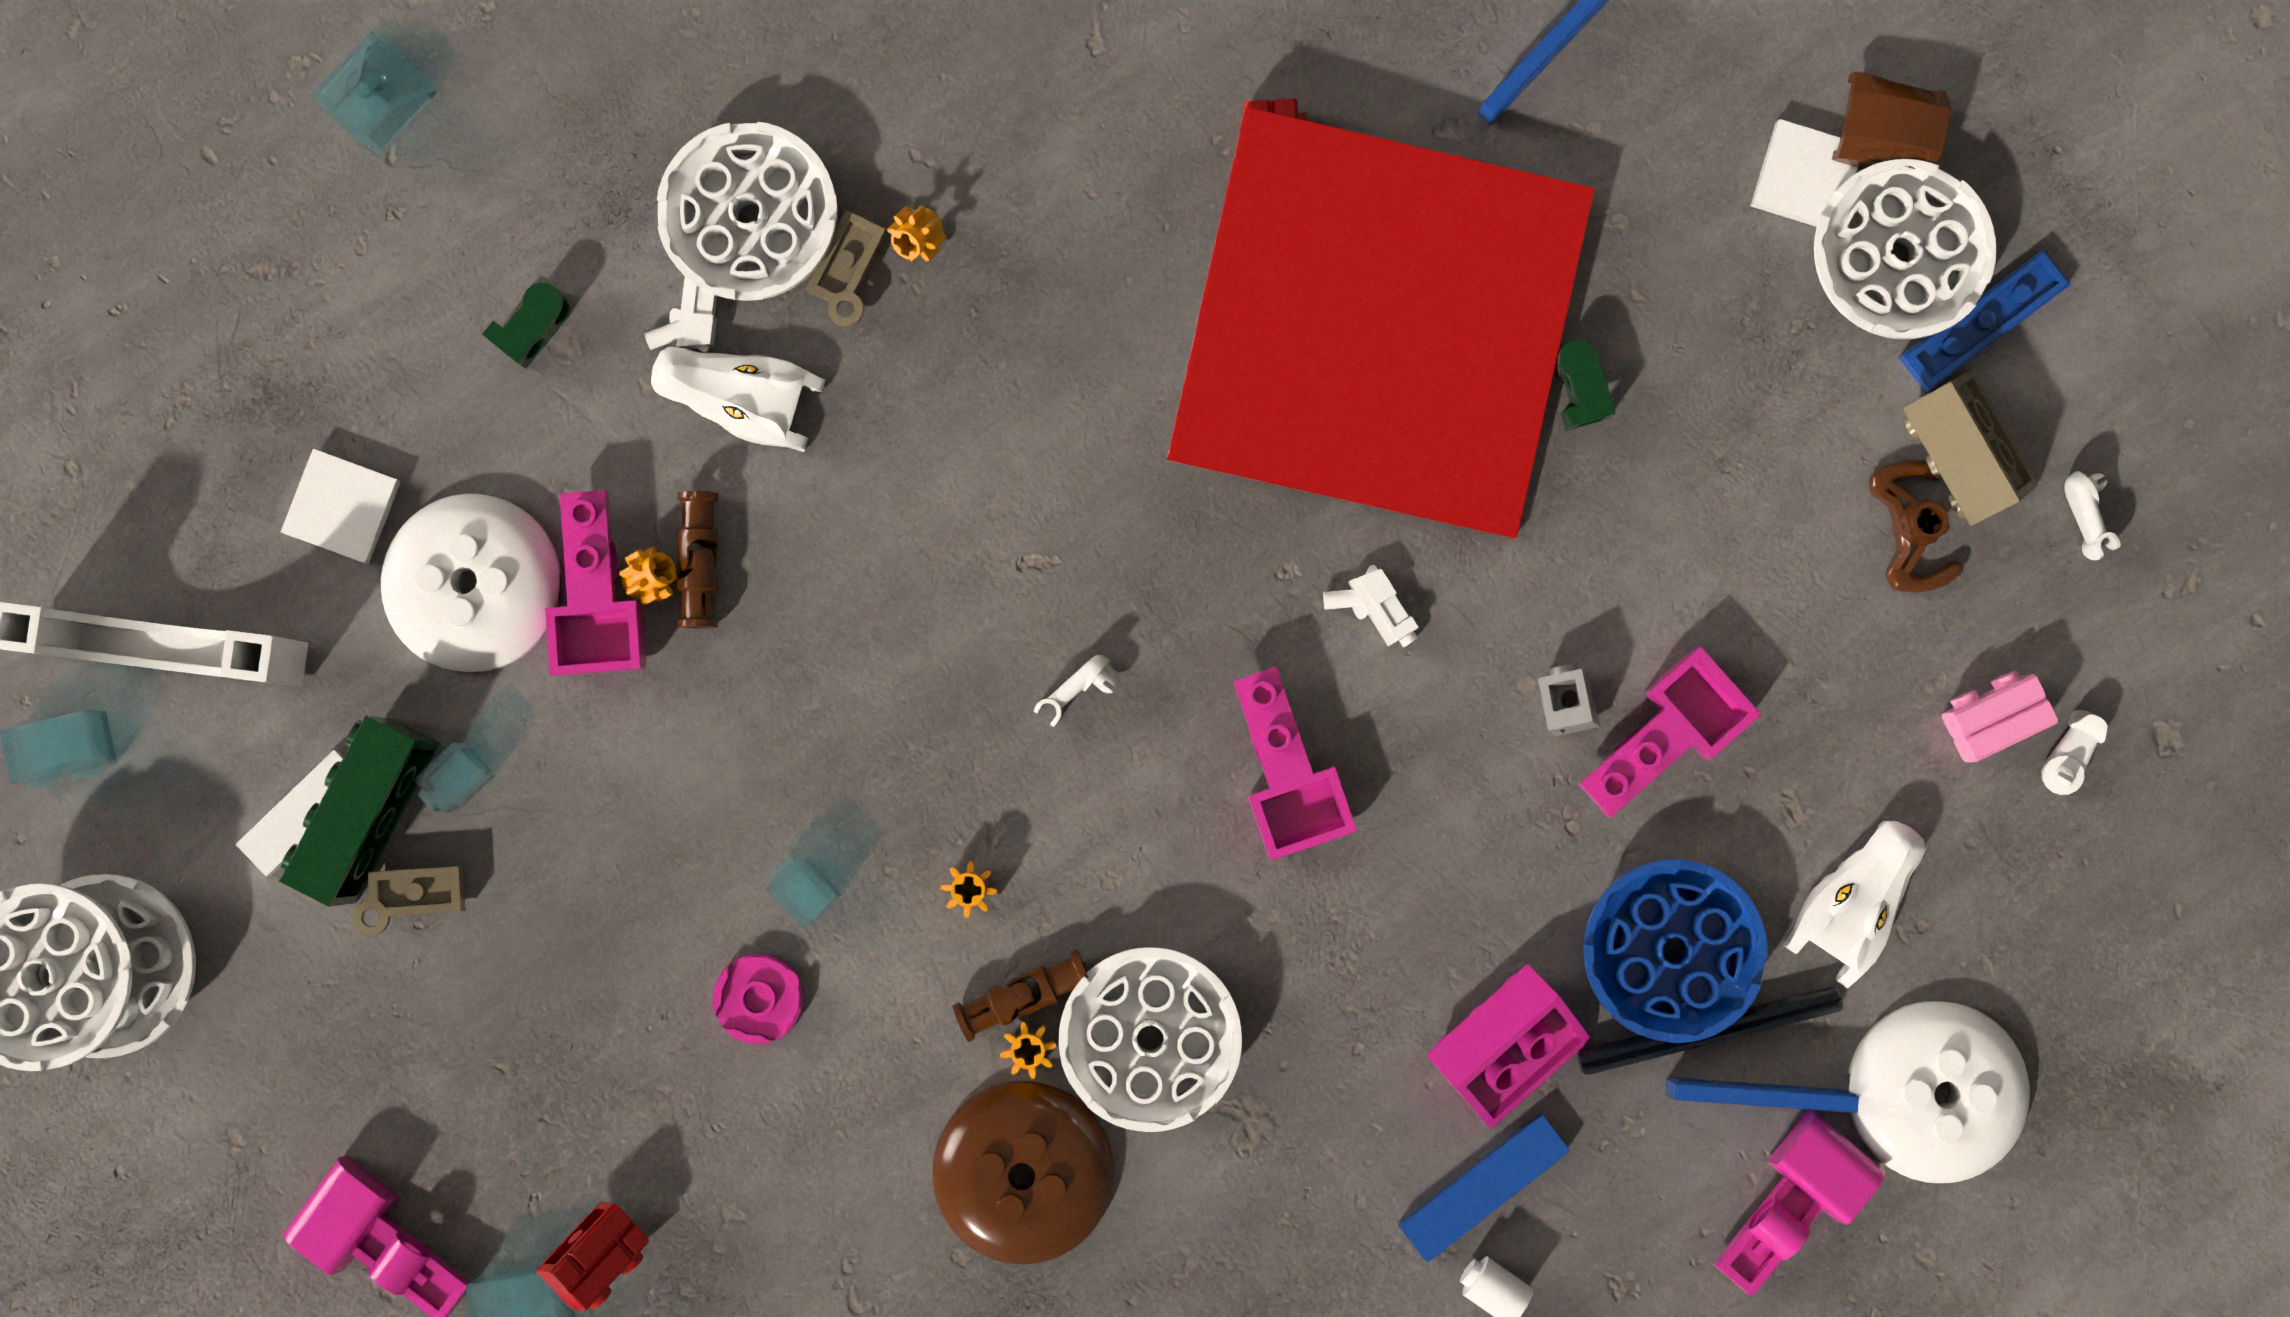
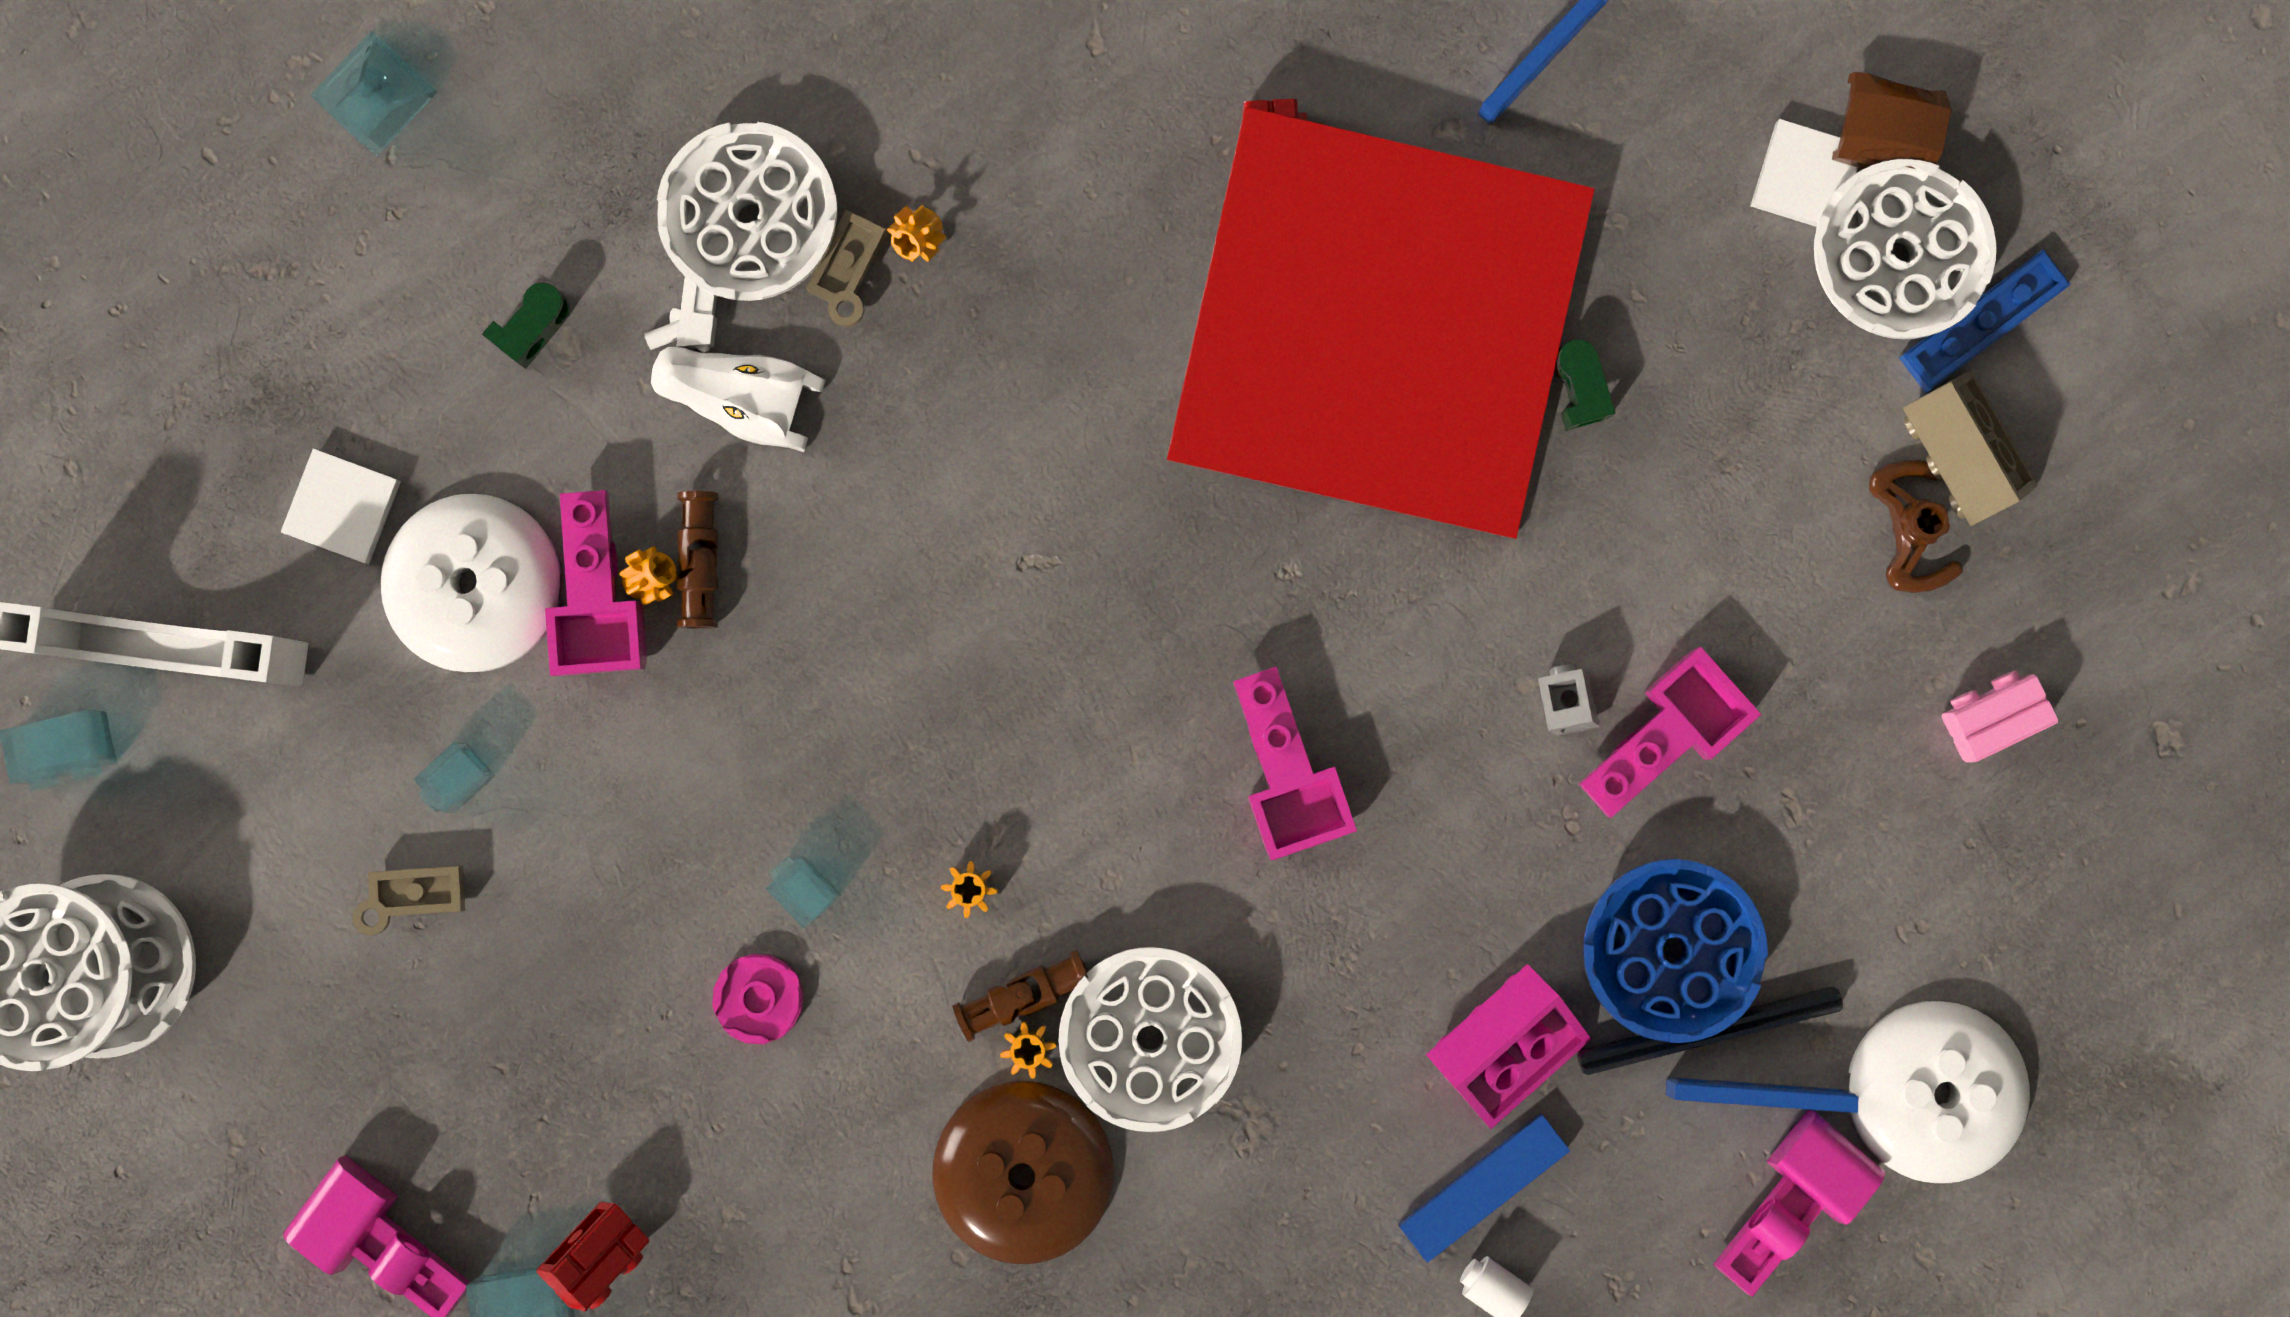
white tile [235,750,344,877] -> none
dark green brick [279,715,440,907] -> none
white piece [1034,655,1117,727] -> none
white piece [1323,565,1419,648] -> none
white animal [1782,821,1926,988] -> none
white piece [2041,710,2108,795] -> none
white piece [2064,471,2121,560] -> none

